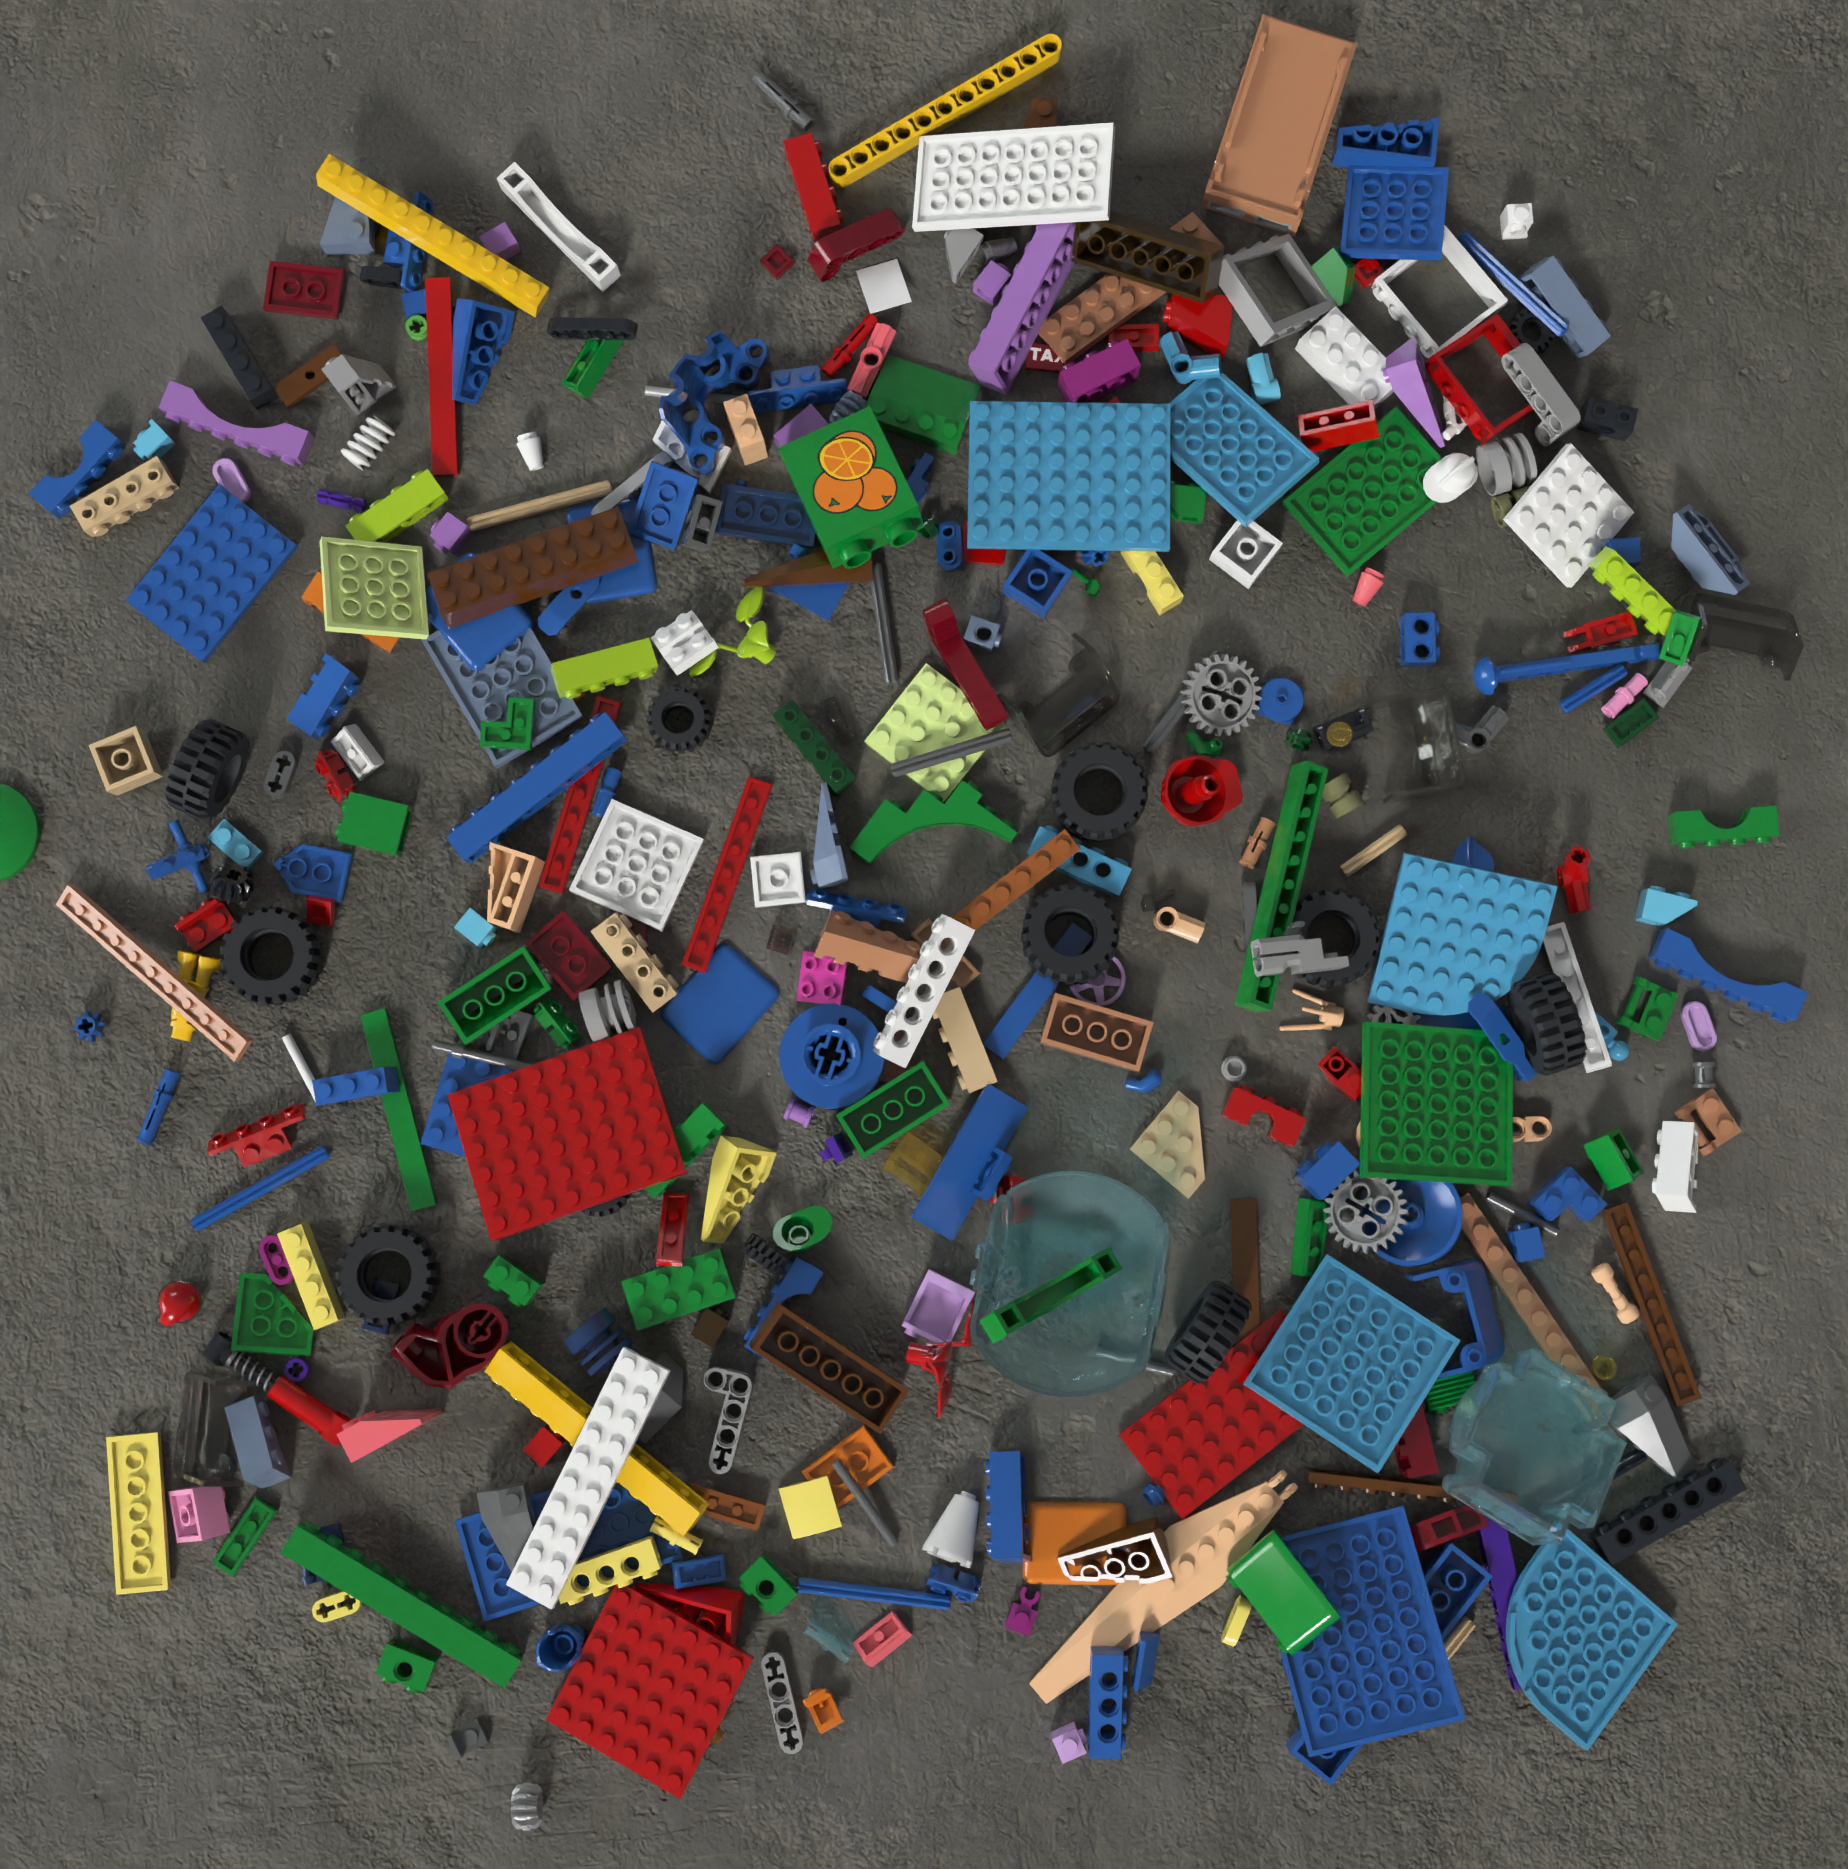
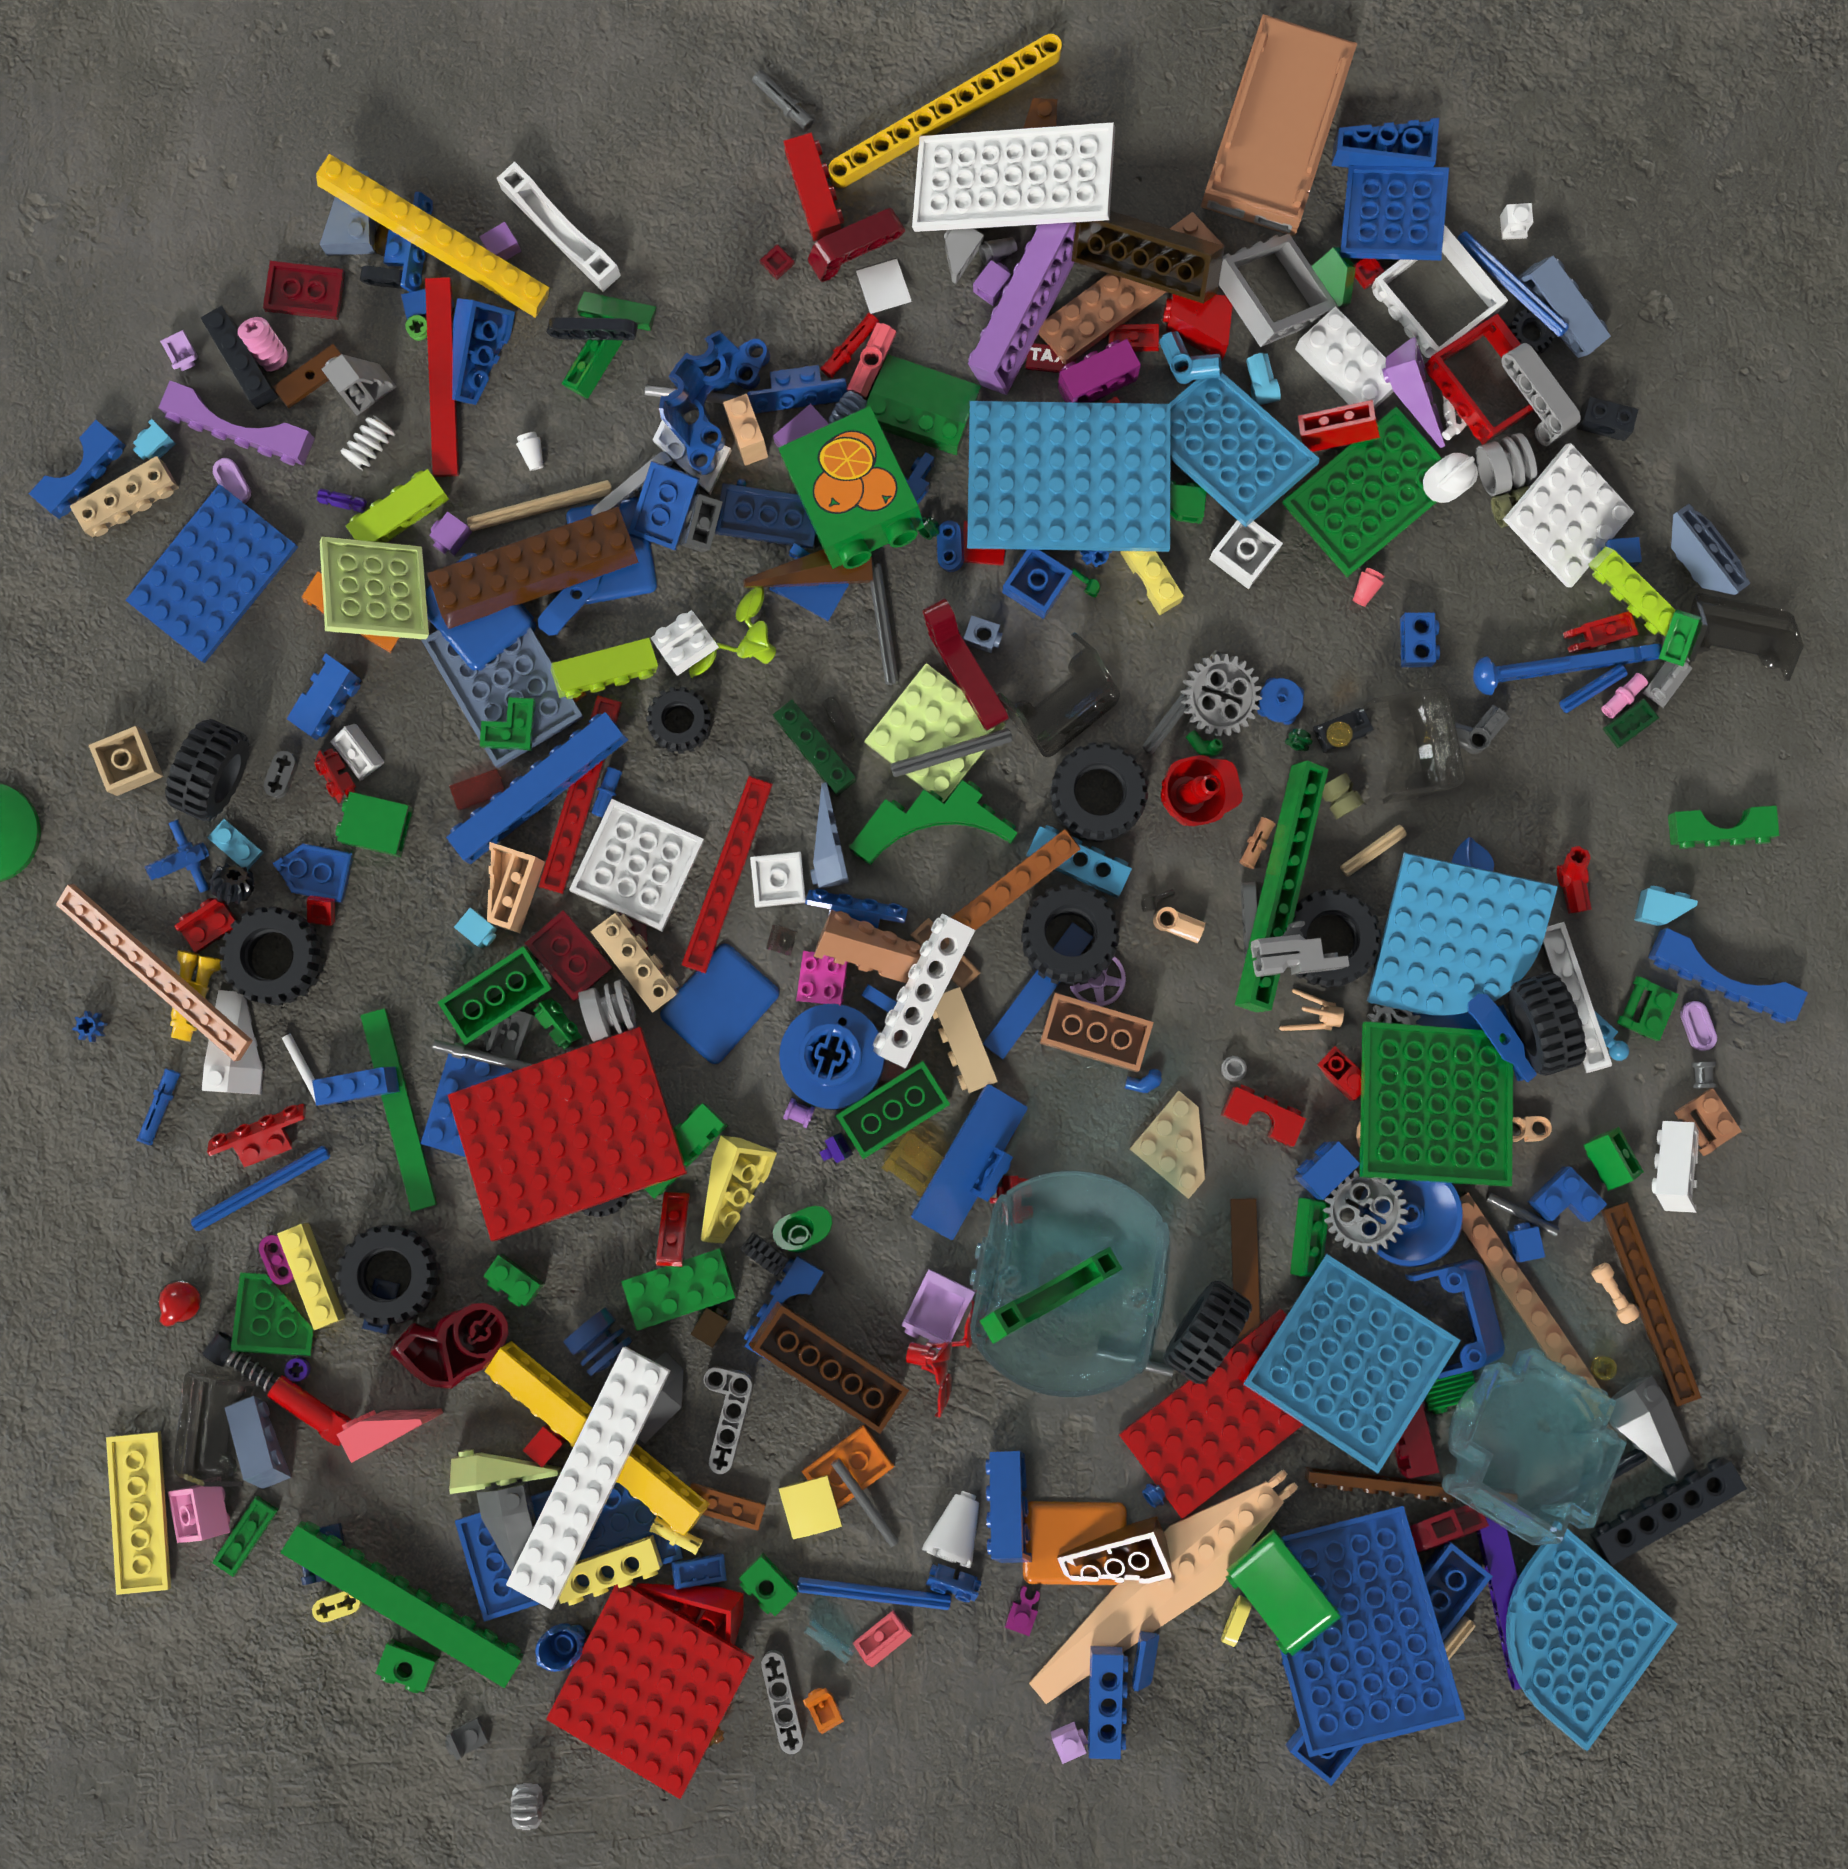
none -> lavender bracket [160,329,198,371]
none -> white wedge [202,990,263,1095]
none -> bright pink piece [238,317,288,371]
none -> clear red tile [449,769,505,810]
none -> yellowish green wedge [449,1449,562,1494]
none -> green slope [577,291,656,331]

